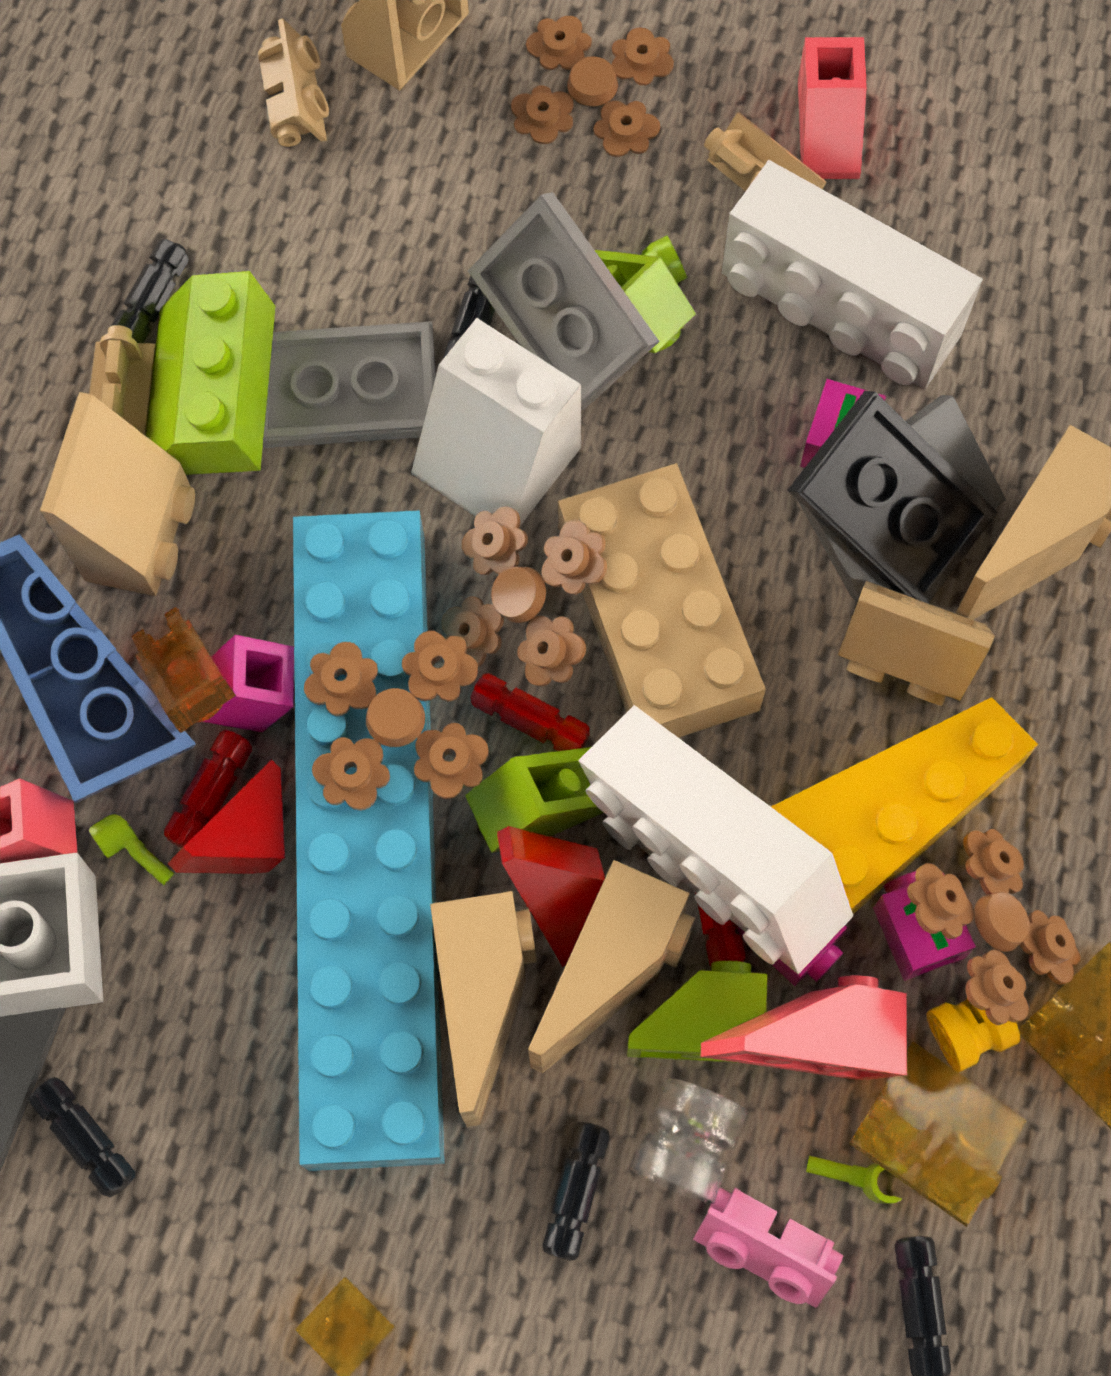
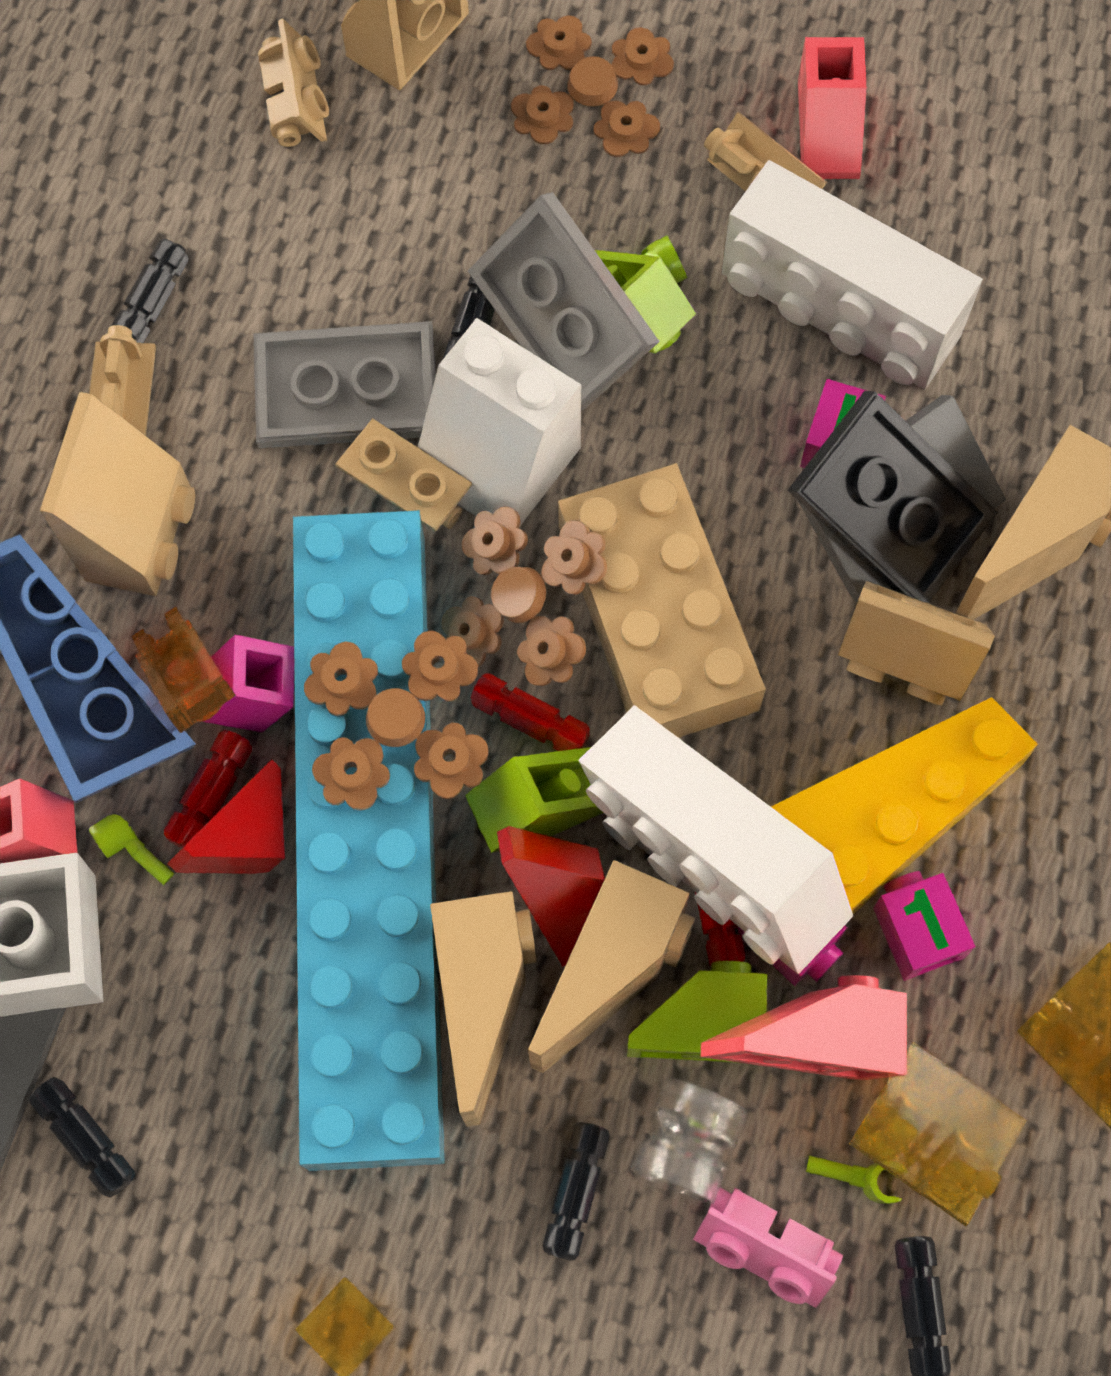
lime slope [146,271,276,475] -> none
medium nougat plant [907,829,1080,1025] -> none
yellow wheel [926,998,1020,1073] -> none
none -> tan hinge [335,418,472,532]

